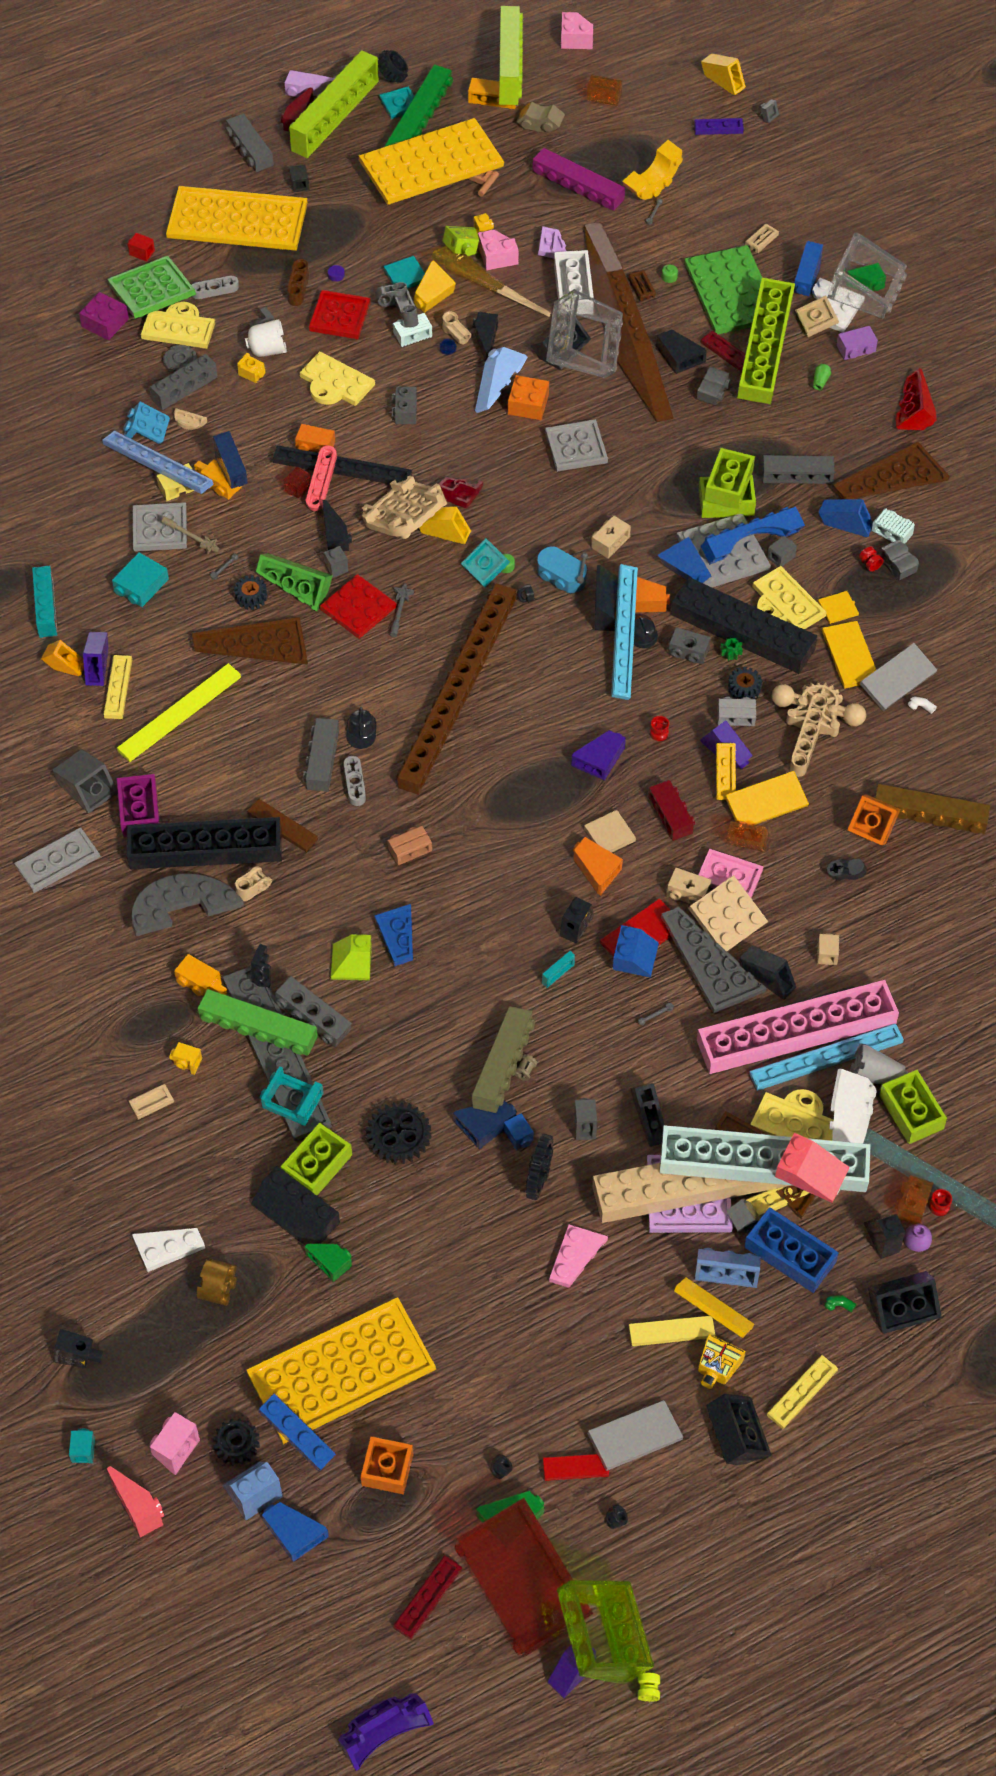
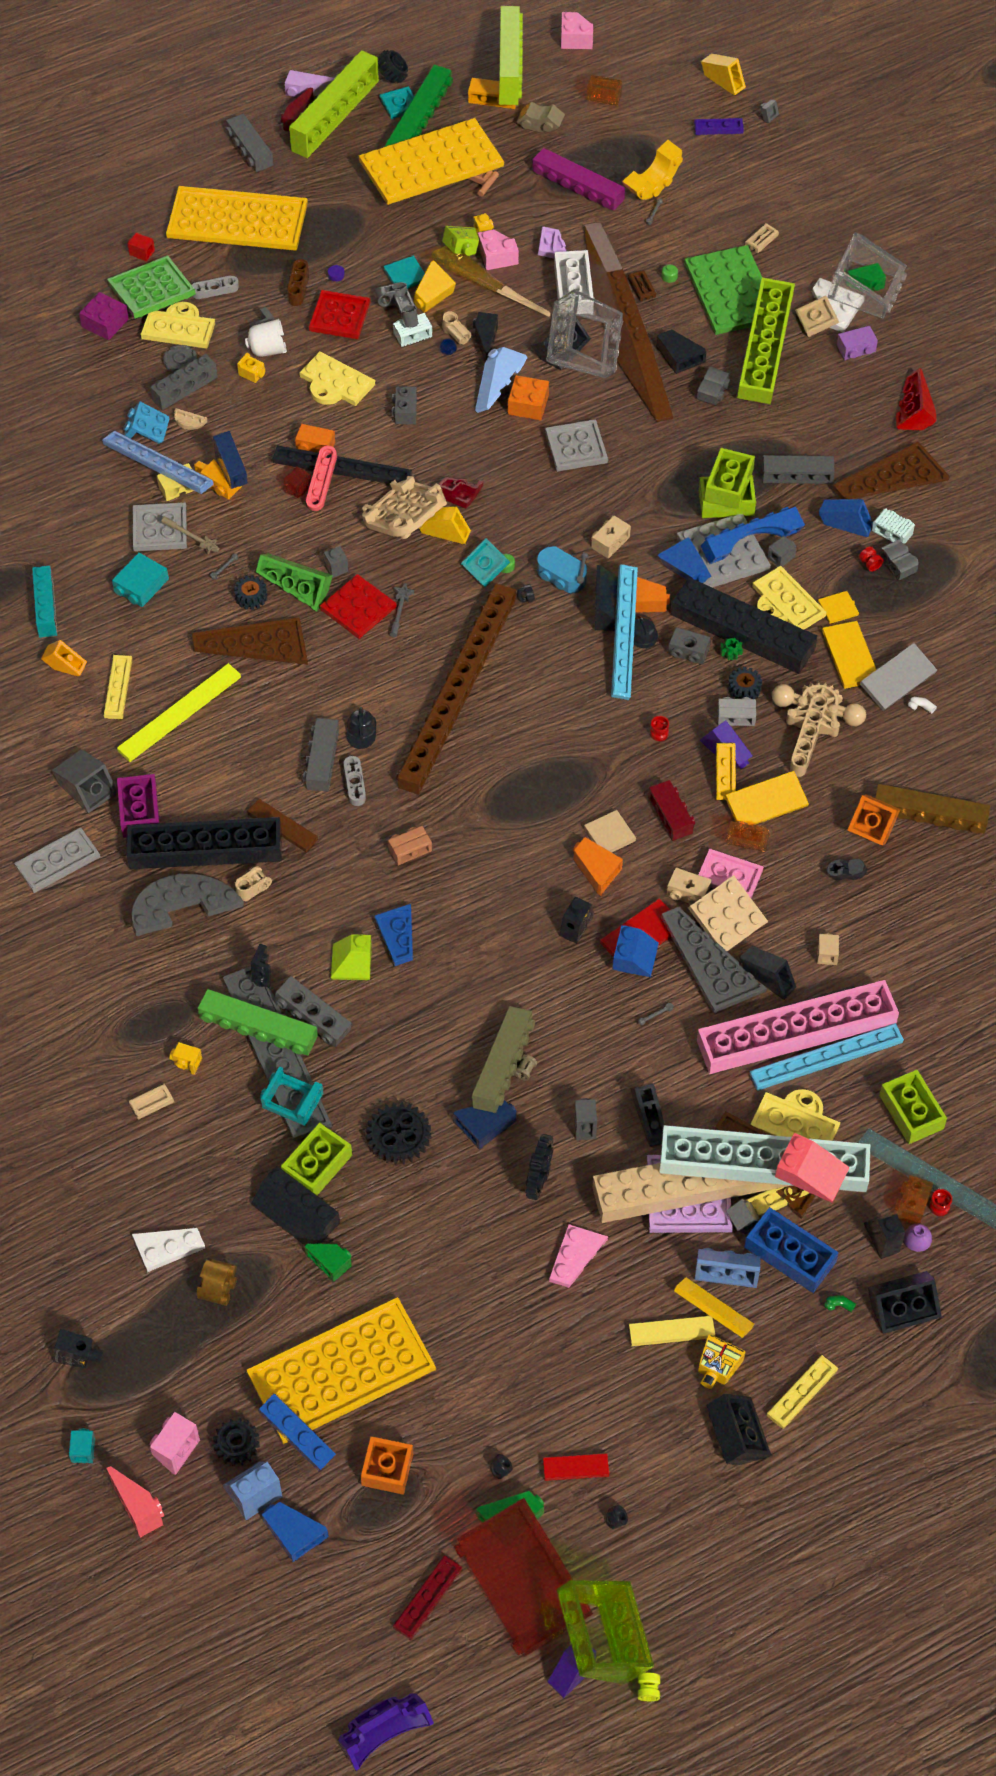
dark purple slope [83,632,109,686] -> none
light orange hinge [174,954,227,996] -> none
pearl dark grey brick [289,164,310,192] -> none
black slope [323,500,352,551] -> none
blue brick [504,1113,534,1150] -> none
teal tile [542,951,575,988] -> none
dark purple slope [572,730,626,781] -> none
light grey tile [587,1400,683,1471] -> none
dark red tile [701,330,746,372] -> none
blue slope [794,241,823,296] -> none
bright green cone [813,364,831,391] -> none
white wedge [829,1069,876,1194] -> none
light grey cone [850,1043,908,1084] -> none

